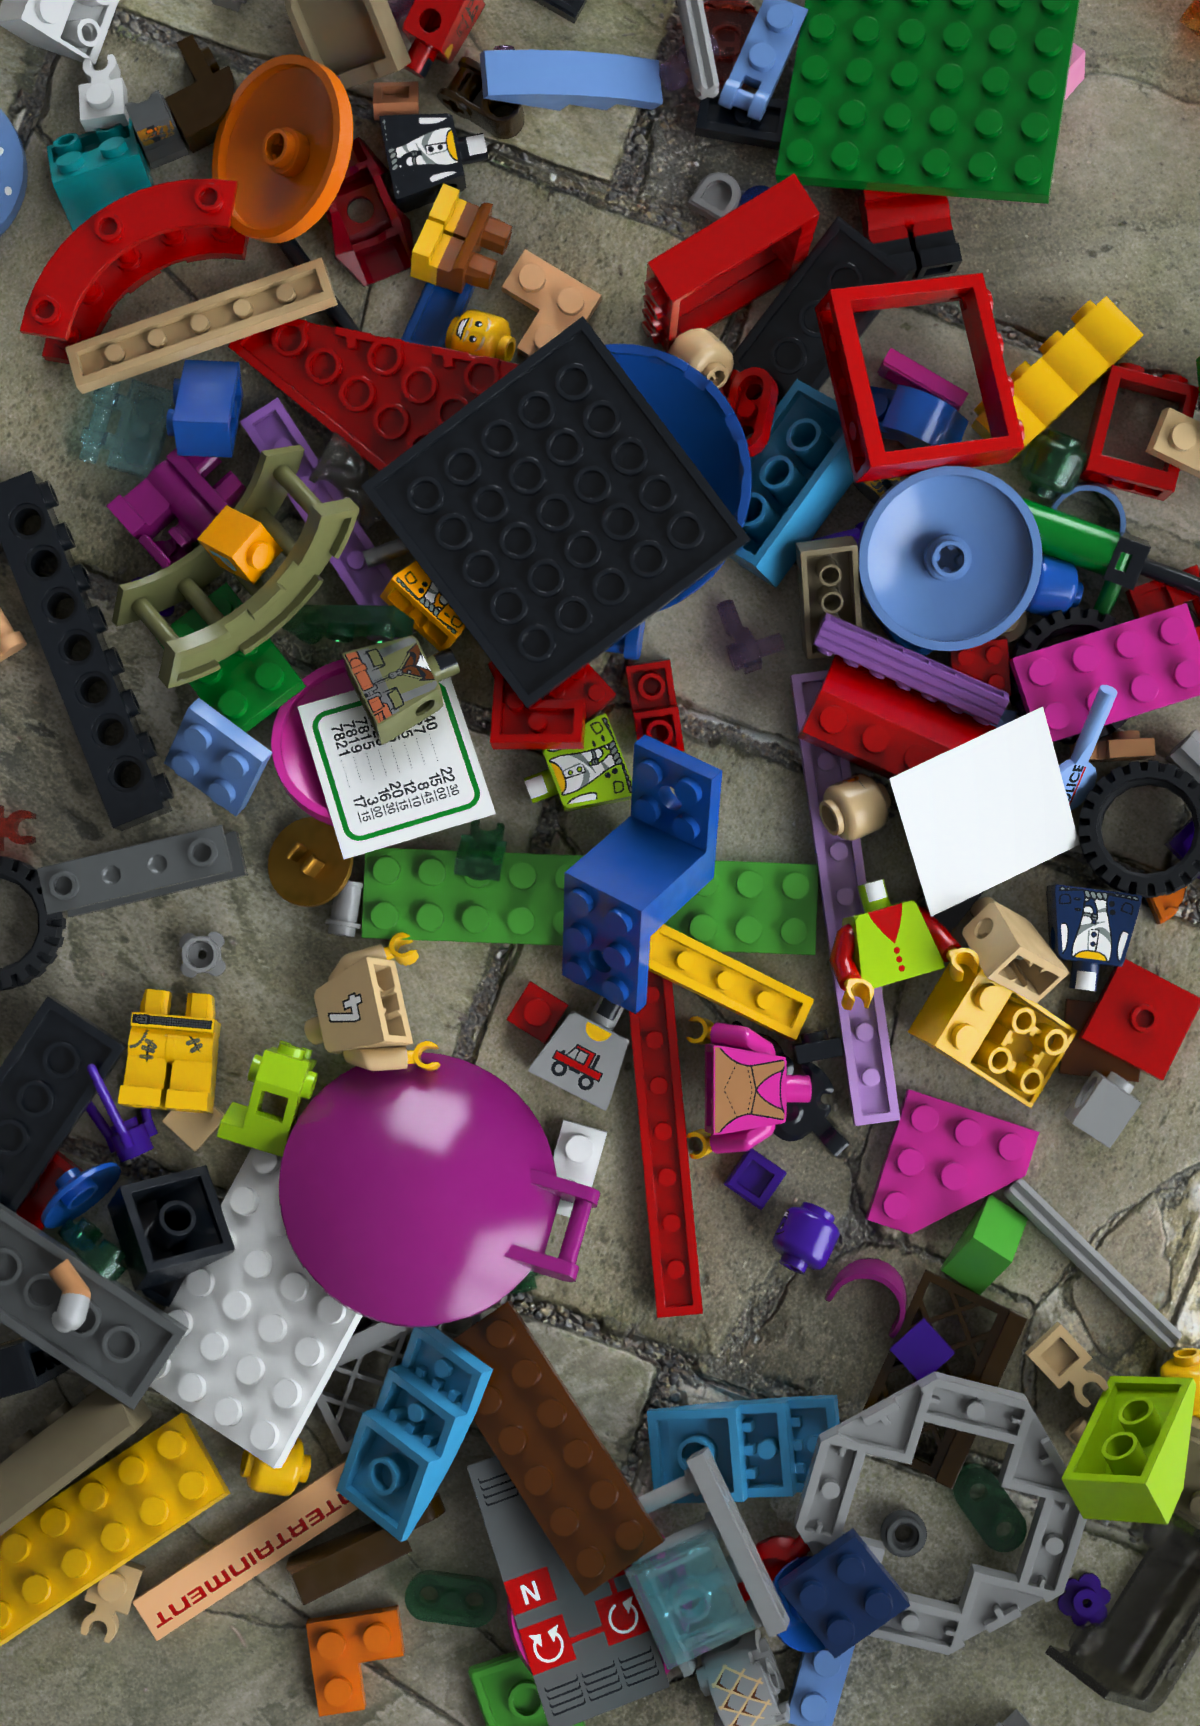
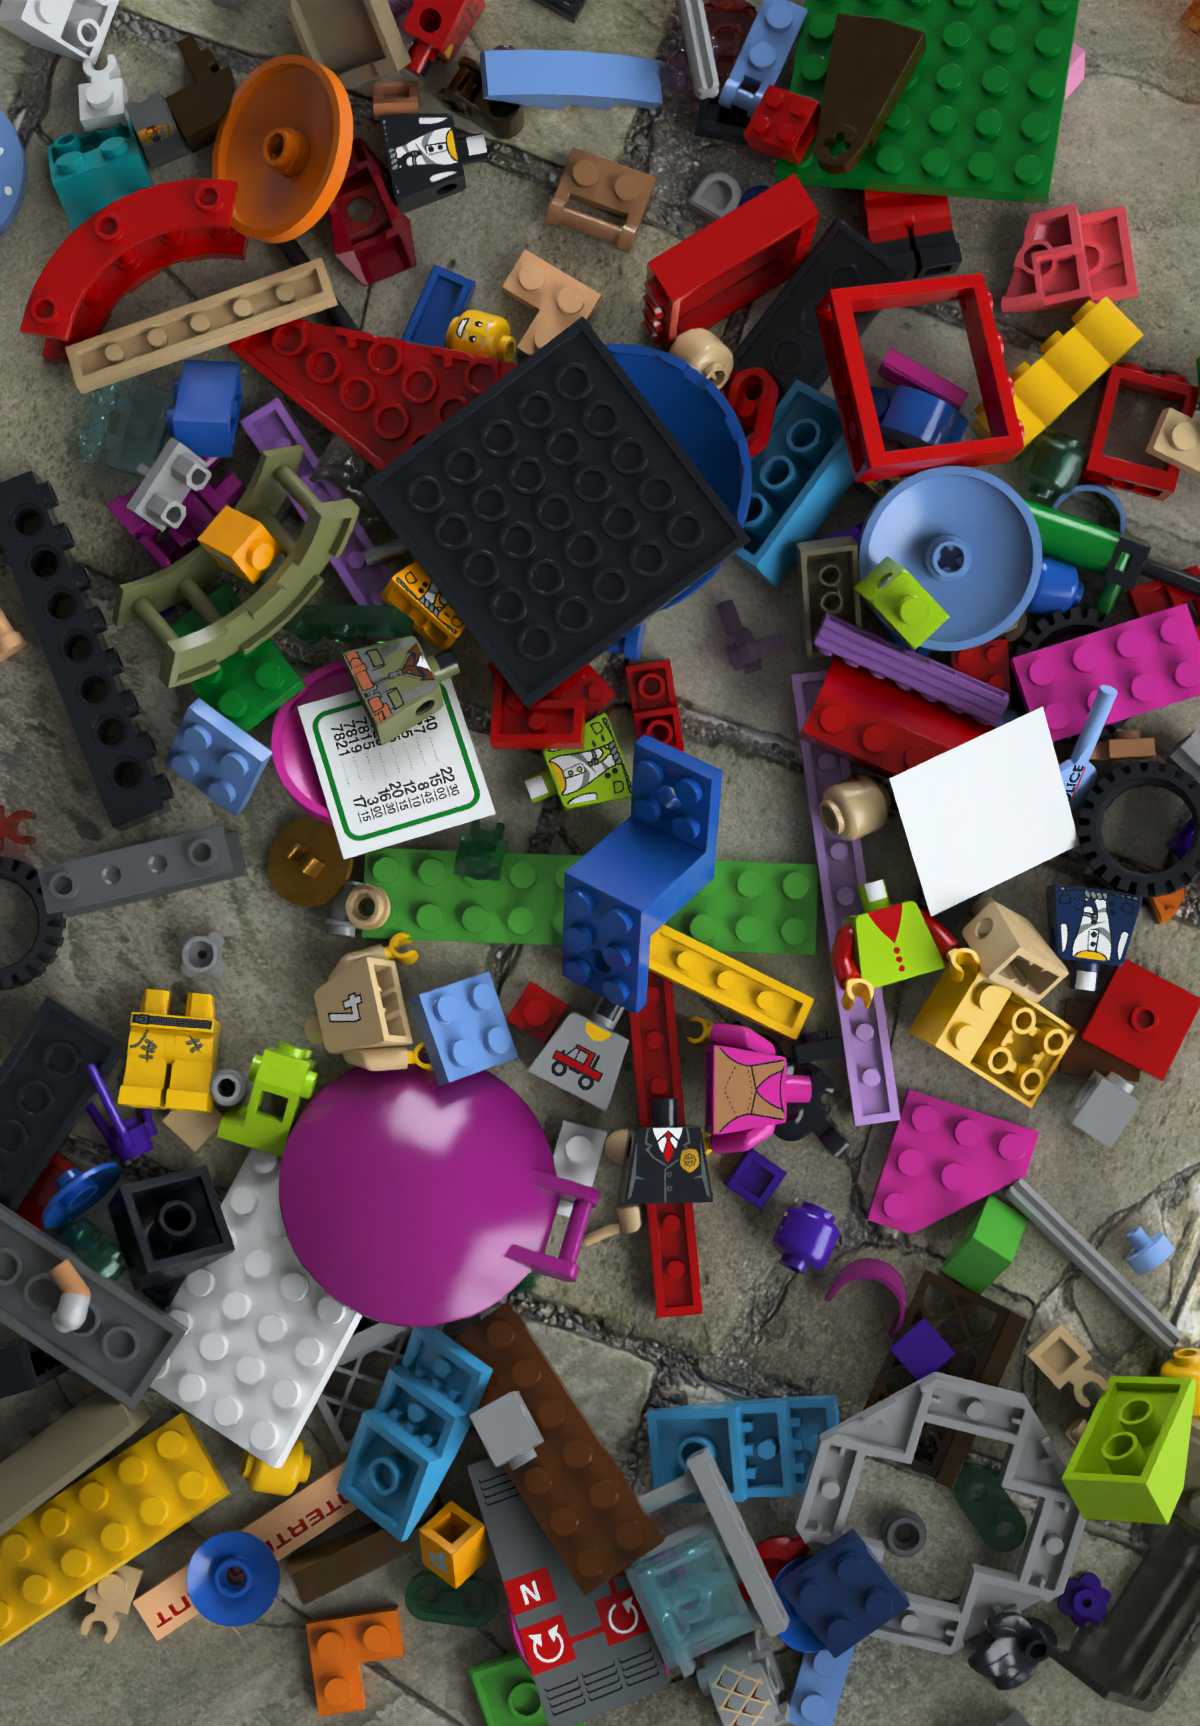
dark orange hips [410,183,513,294] -> none
none -> light grey hips [126,437,212,532]
none -> blue dish [186,1531,280,1627]
none -> light grey pin [209,1069,250,1106]
none -> tan plate [345,884,391,930]
none -> medium blue plate [409,971,519,1086]
none -> light orange brick [419,1501,488,1589]
none -> light grey brick [469,1391,545,1470]
none -> medium nougat plate [545,147,656,253]
none -> tan hand [583,1204,644,1246]
none -> tan hinge [604,1129,628,1166]
none -> black torso [618,1098,713,1204]
none -> red piece [743,85,821,165]
none -> dark brown piece [814,13,927,175]
none -> lime torso [854,556,950,651]
none -> black plate [968,1612,1058,1690]
none -> coral slope [1001,204,1139,312]
none -> light blue tile [1125,1226,1174,1275]

